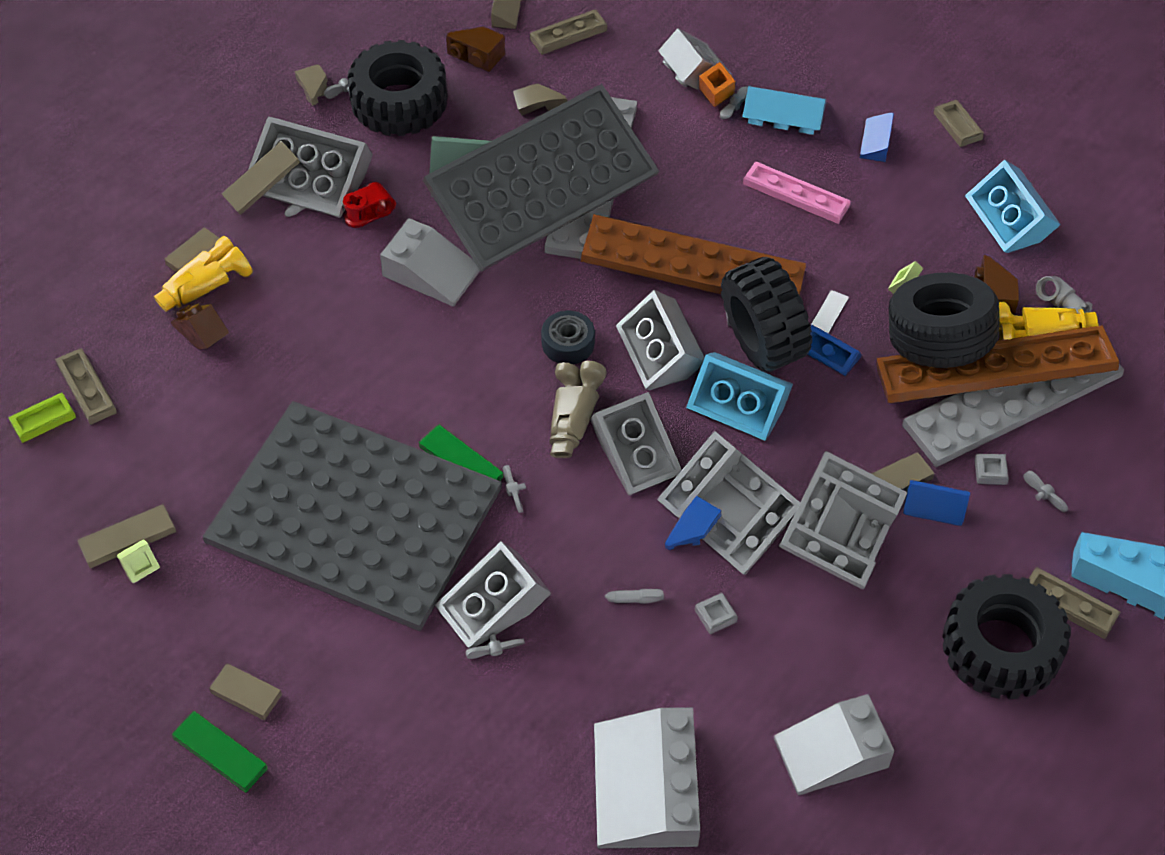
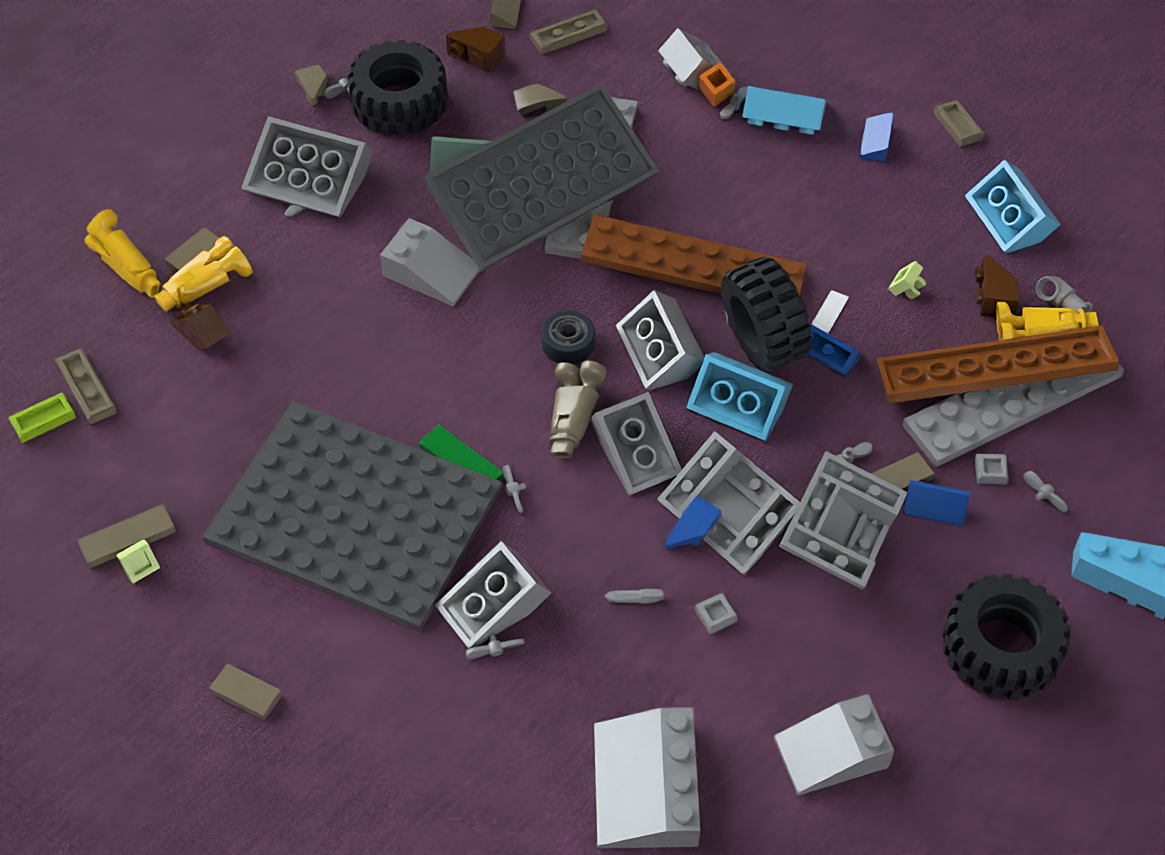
green tile [172,711,268,793] -> none
dark tan tile [222,141,300,215] -> none
red piece [343,182,396,228] -> none
bright pink tile [743,161,851,224] -> none
black tyre [888,272,999,368] -> none
dark tan tile [1029,567,1120,639] -> none
none -> yellow piece [84,209,160,298]
none -> light grey piece [835,442,872,463]

